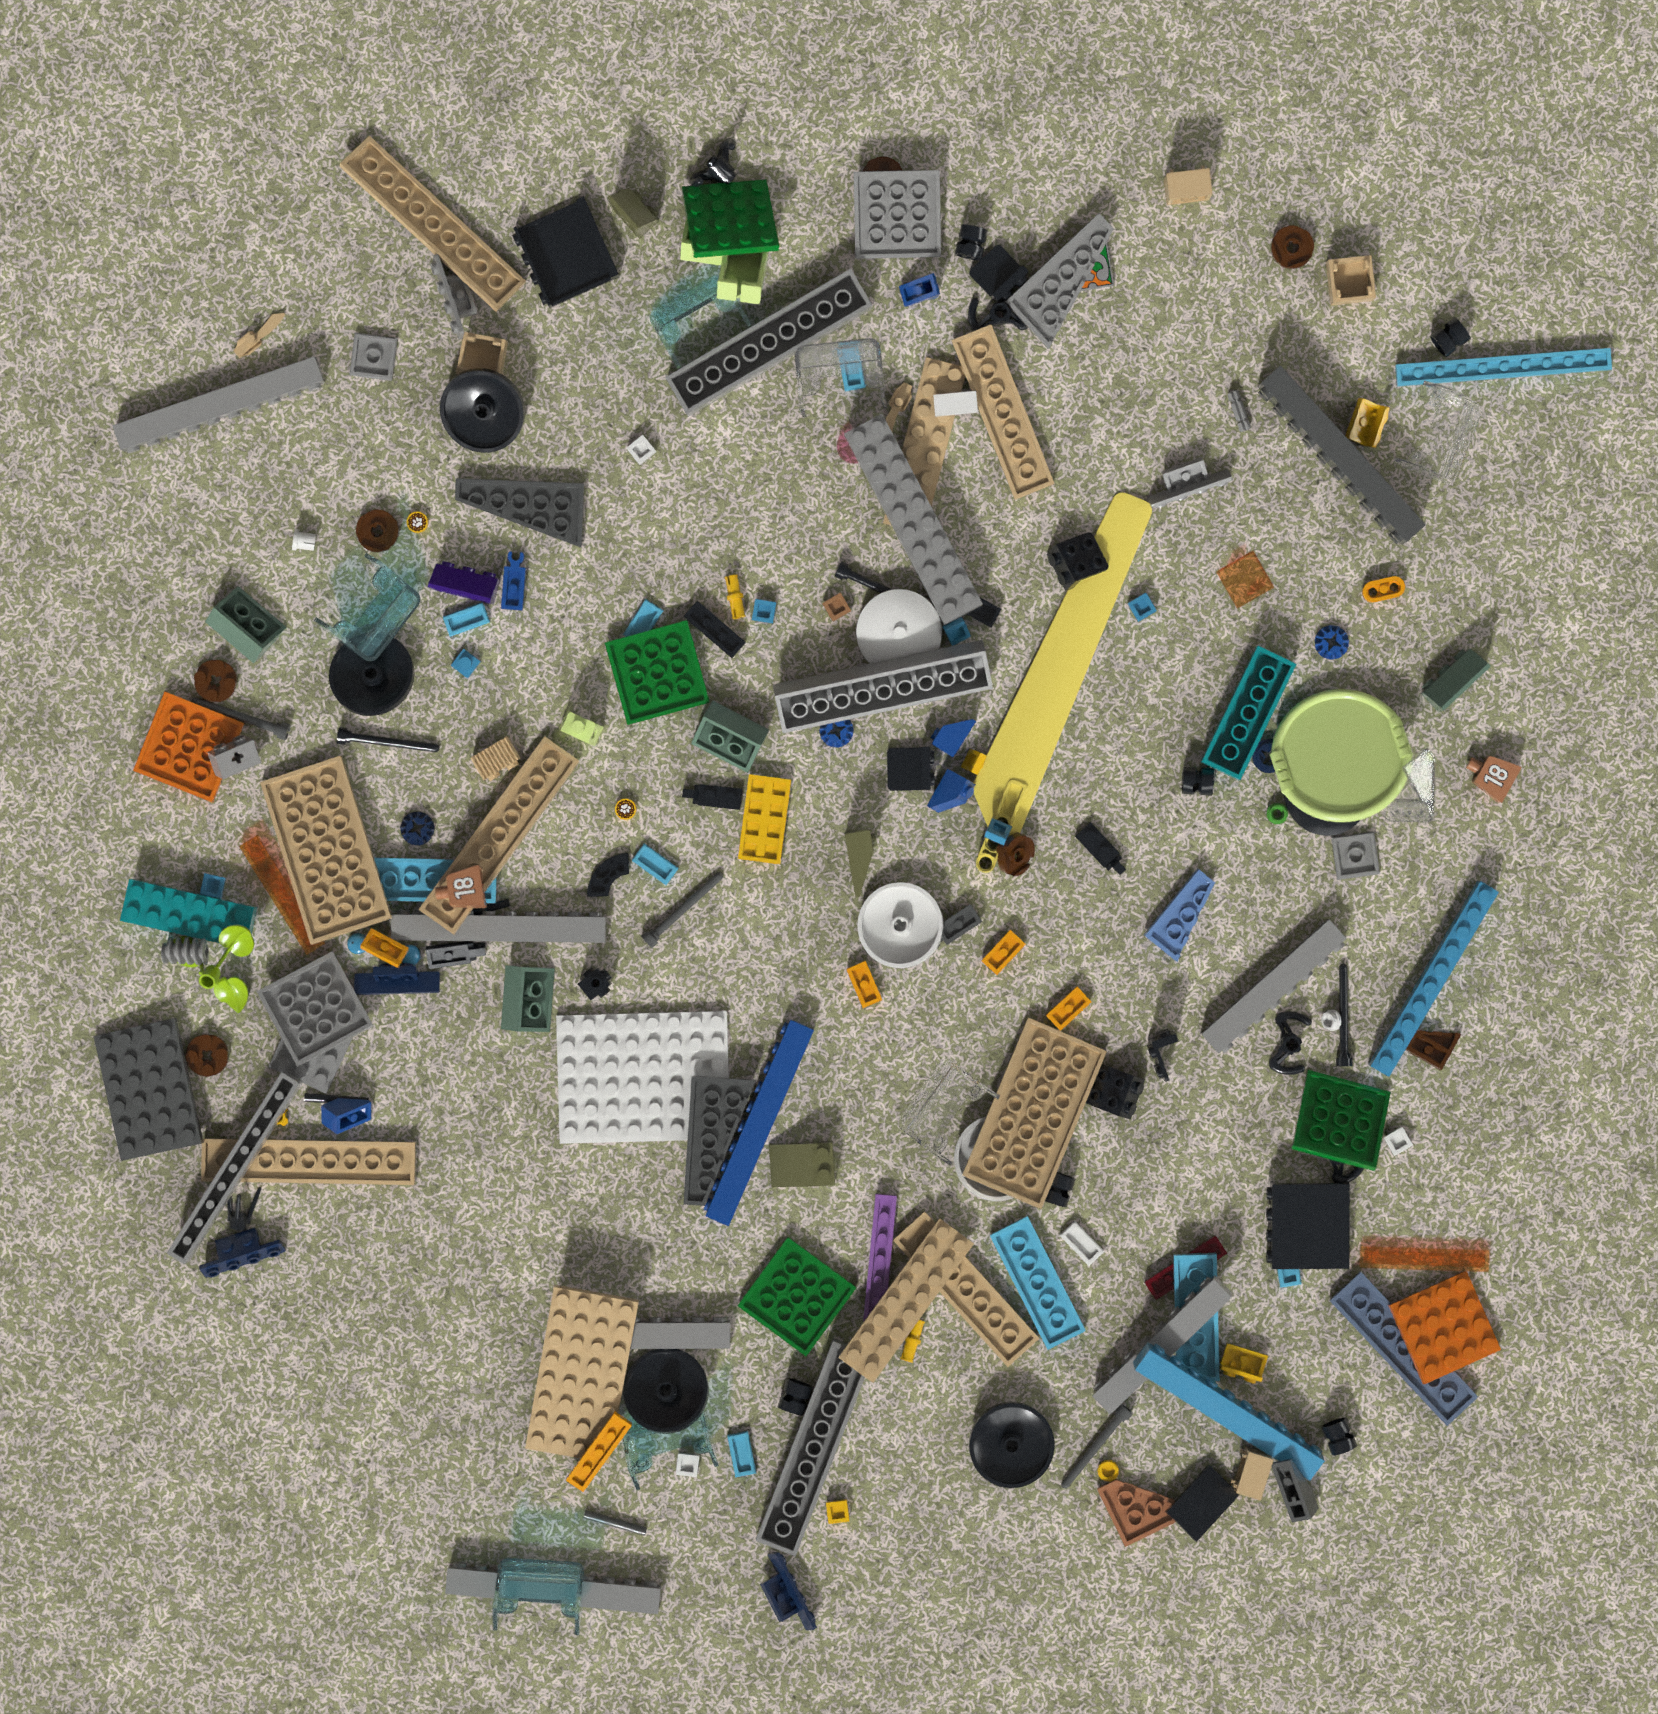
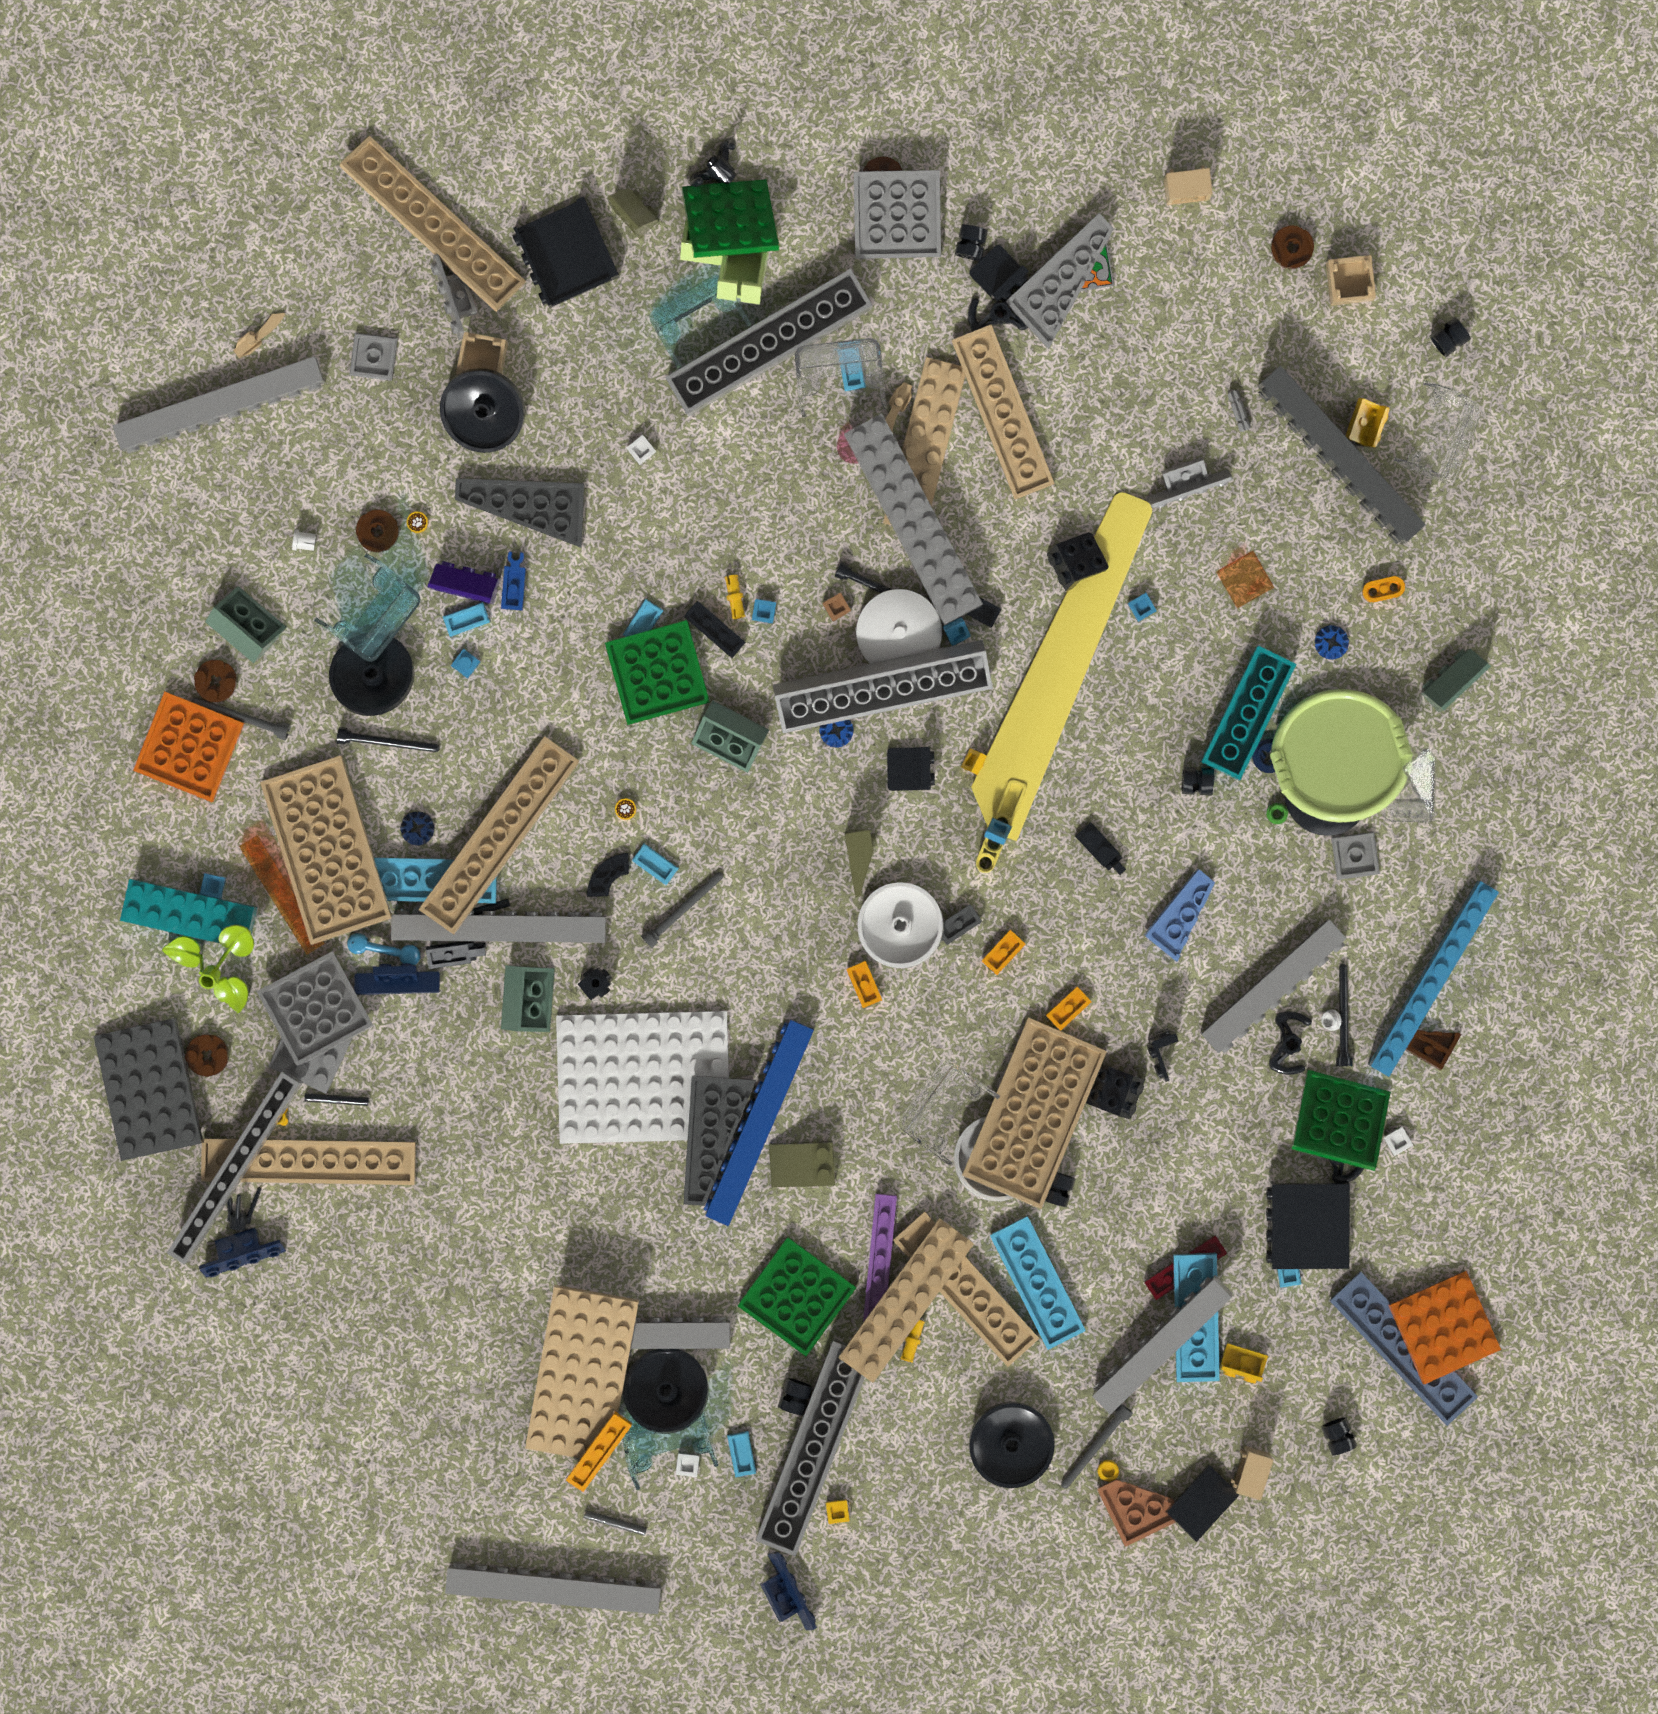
light grey piece [161,937,209,965] -> none
light grey brick [207,735,261,779] -> none
blue slope [321,1098,371,1134] -> none
light orange plate [360,928,409,968] -> none
nougat torso [435,865,487,908] -> none
tan brick [471,736,522,782] -> none
clear light blue windscreen [492,1558,584,1635] -> none
yellowish green torso [558,710,604,746] -> none
black hinge [682,784,742,810] -> none
yellow plate [738,774,791,864] -> none
blue slope [899,273,940,307] -> none
blue slope [927,769,976,813] -> none
blue slope [930,719,976,758] -> none
white tile [933,391,978,417] -> none
reddish brown plate [996,832,1035,876] -> none
white tile [1060,1220,1104,1266] -> none
dark azure brick [1133,1342,1325,1481] -> none
dark grey slope [1272,1459,1319,1522] -> none
clear orange plate [1359,1246,1489,1272] -> none
medium azure plate [1395,348,1612,387] -> none
nougat torso [1466,755,1522,803] -> none

